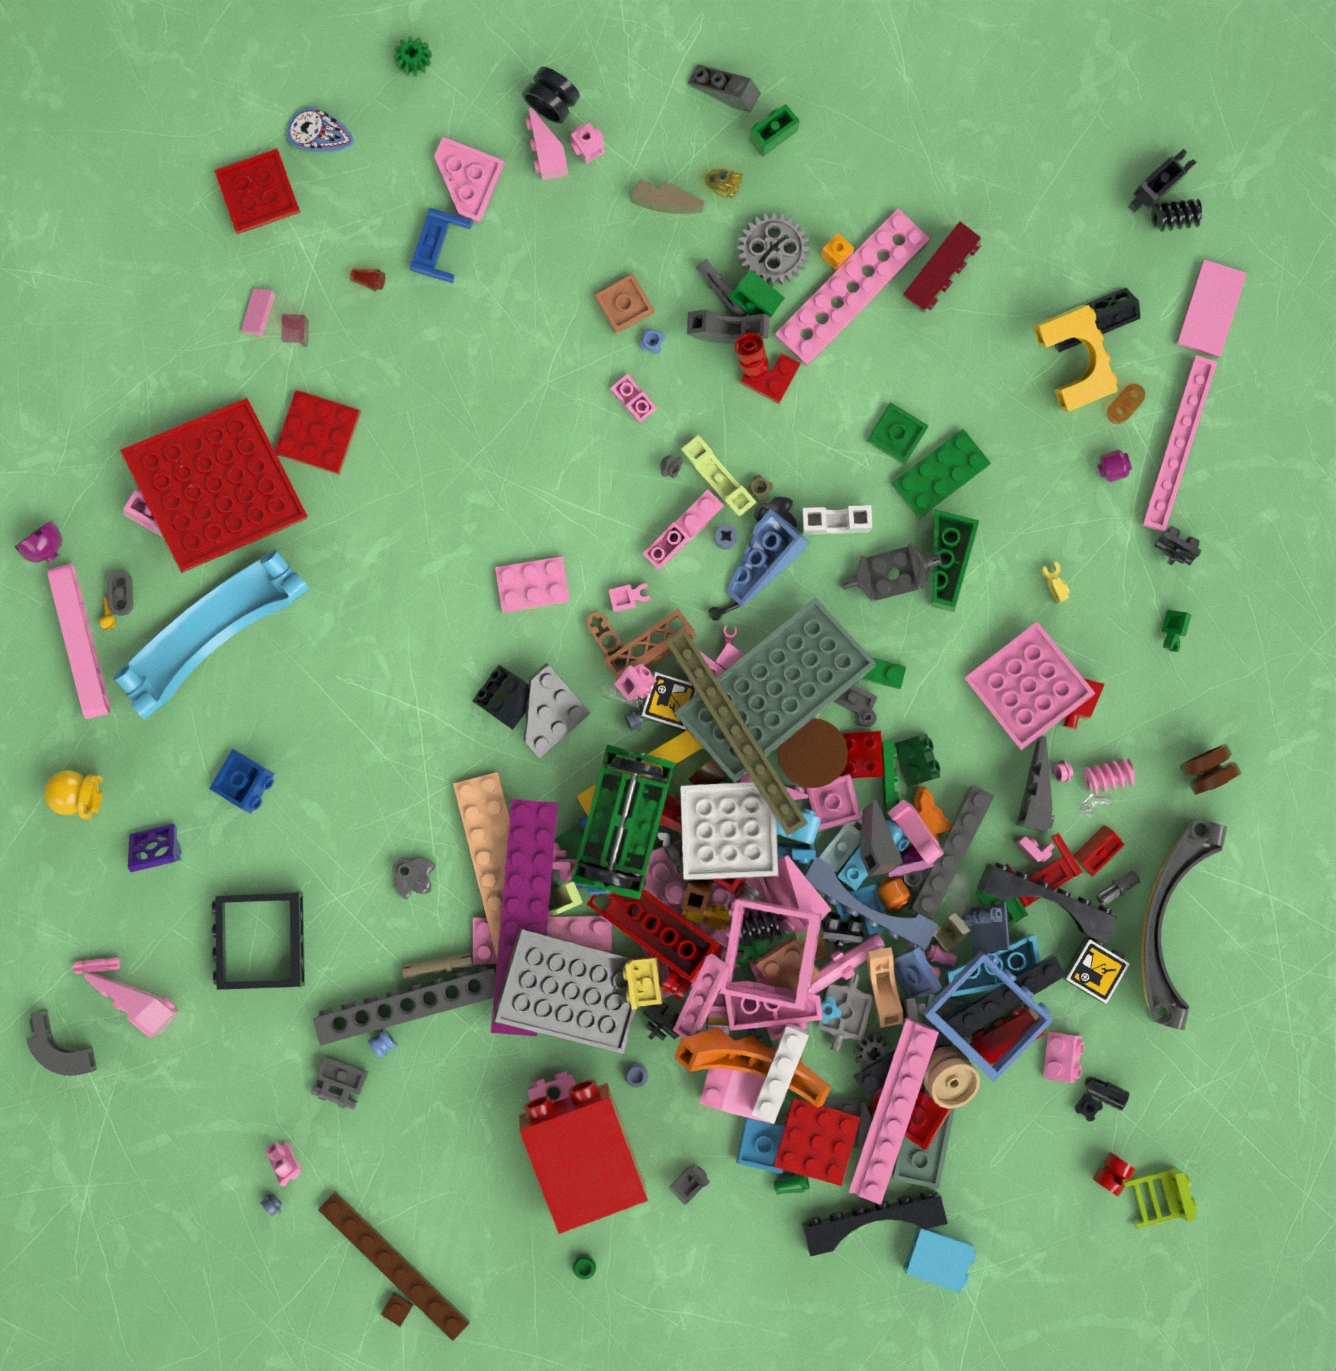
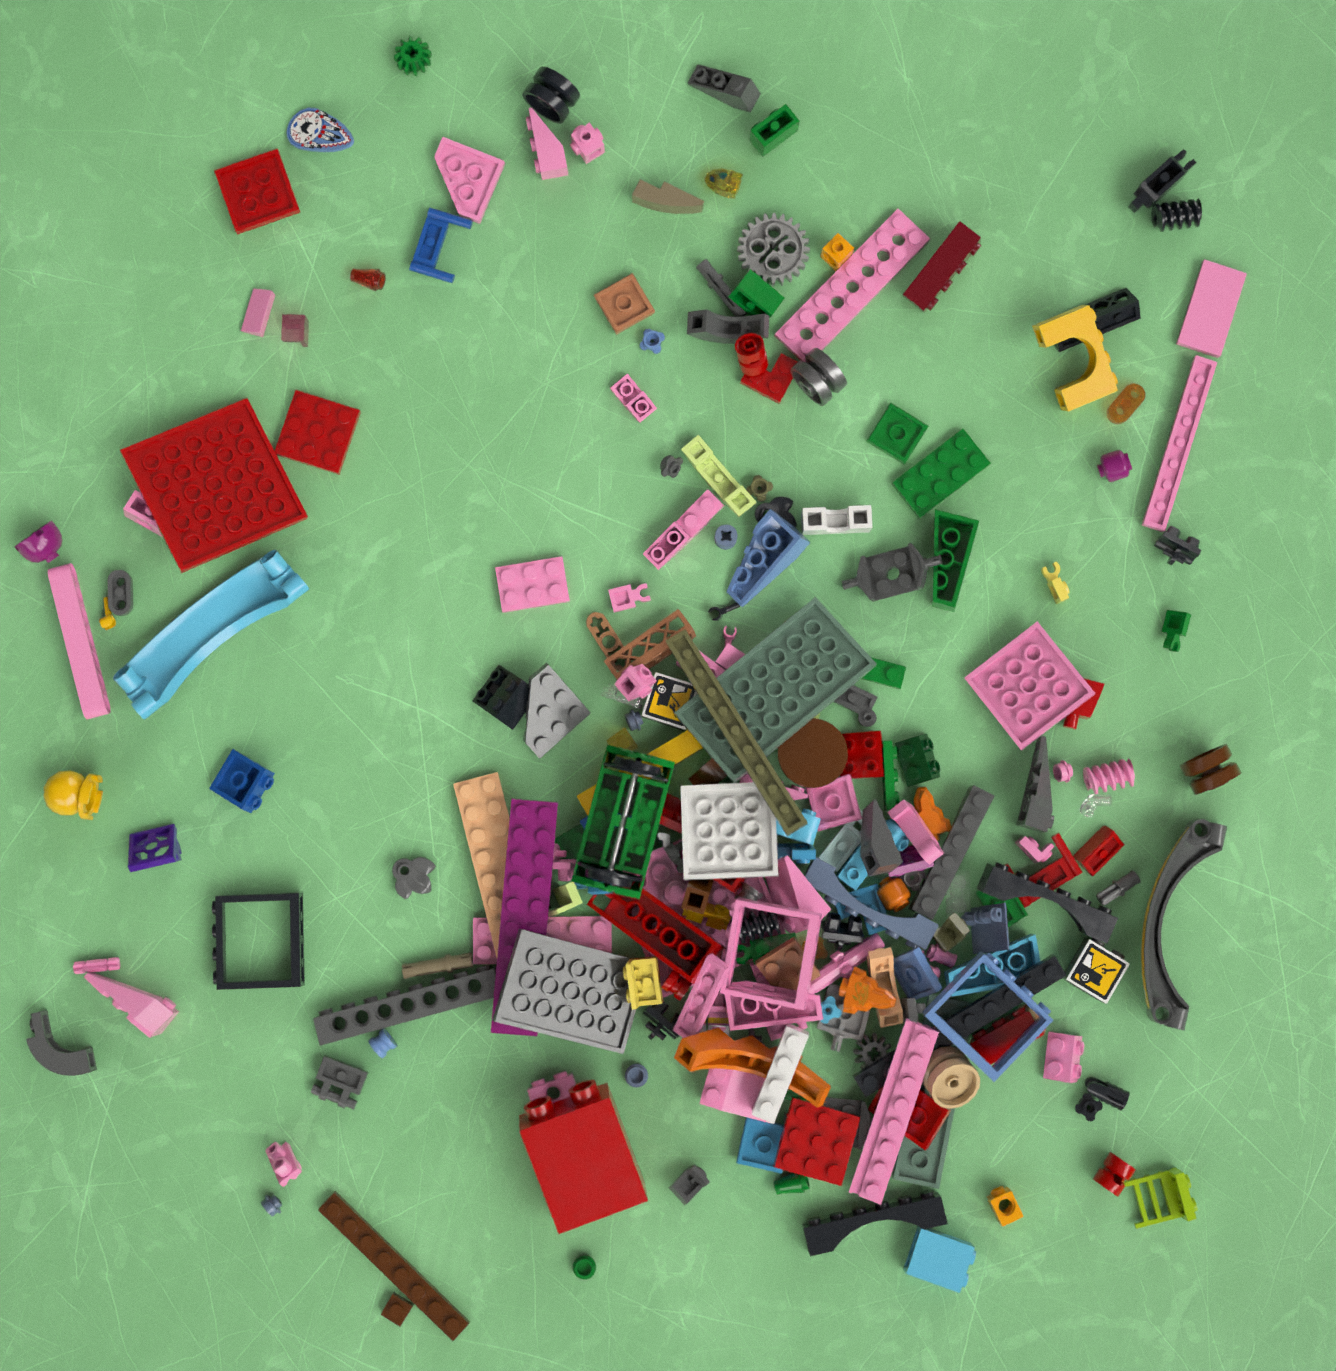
none -> clear yellow brick [606,727,638,758]
none -> flat silver wheel [790,348,847,406]
none -> orange rock [839,966,897,1014]
none -> light orange brick [987,1186,1024,1227]

